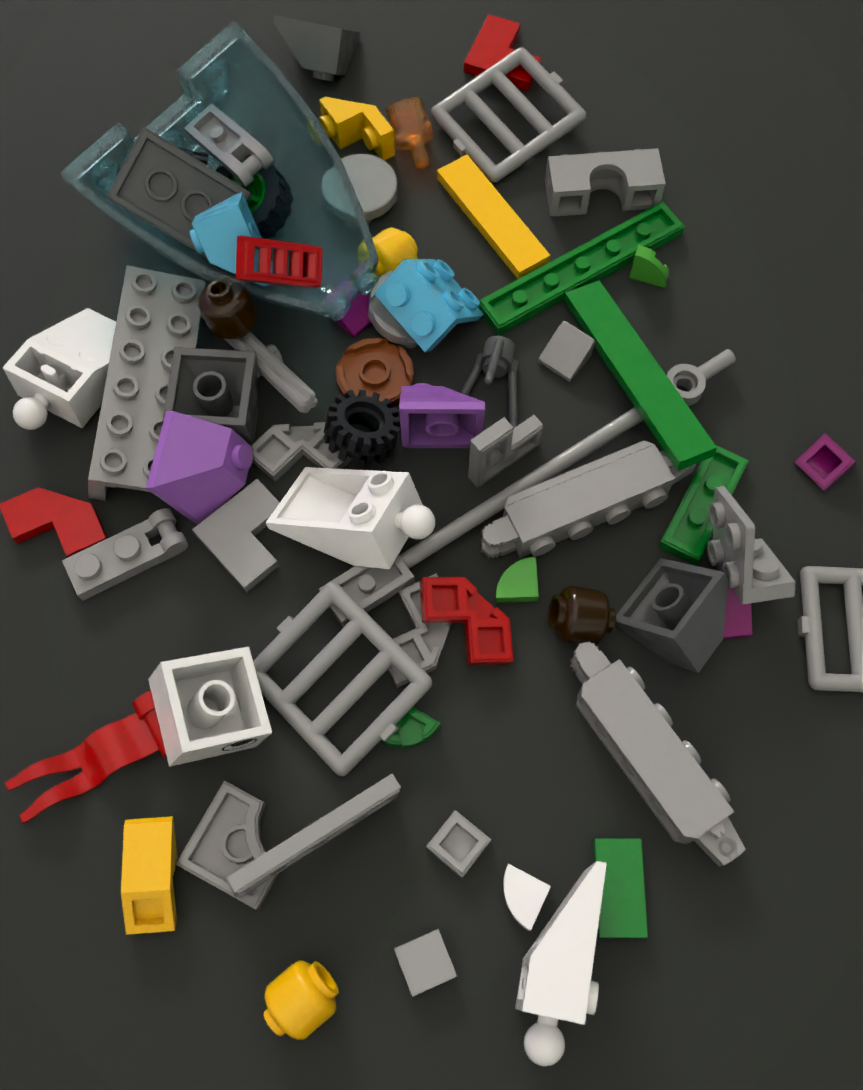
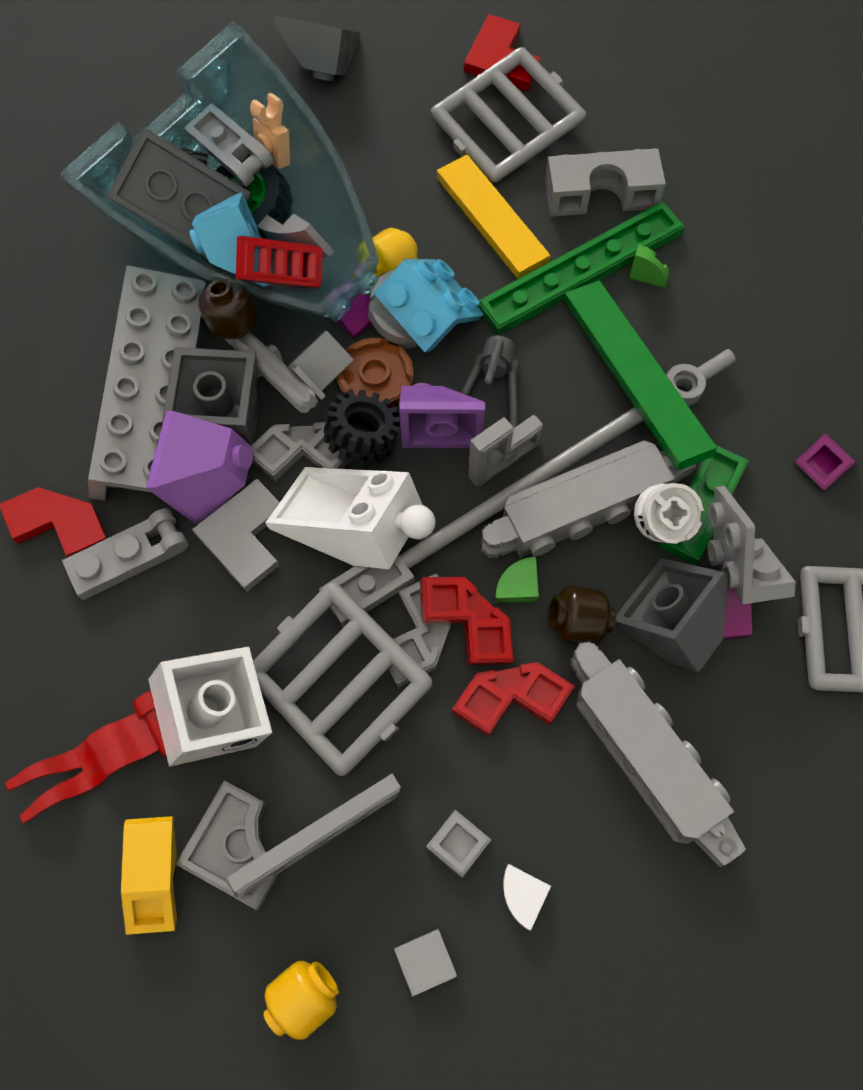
white slope [3,308,116,430] -> none
yellow slope [318,97,395,160] -> none
light grey tile [324,154,398,227] -> none
green tile [380,707,441,748] -> none
clear orange piece [386,97,434,169] -> none
white slope [515,861,607,1066] -> none
light grey slope [538,321,595,382] -> none
green tile [593,838,648,938] -> none
none -> light nougat plate [250,93,290,170]
none -> light grey slope [257,213,334,259]
none -> light grey bracket [288,331,353,400]
none -> red tile [452,662,575,737]
none -> white wheel [634,483,704,544]

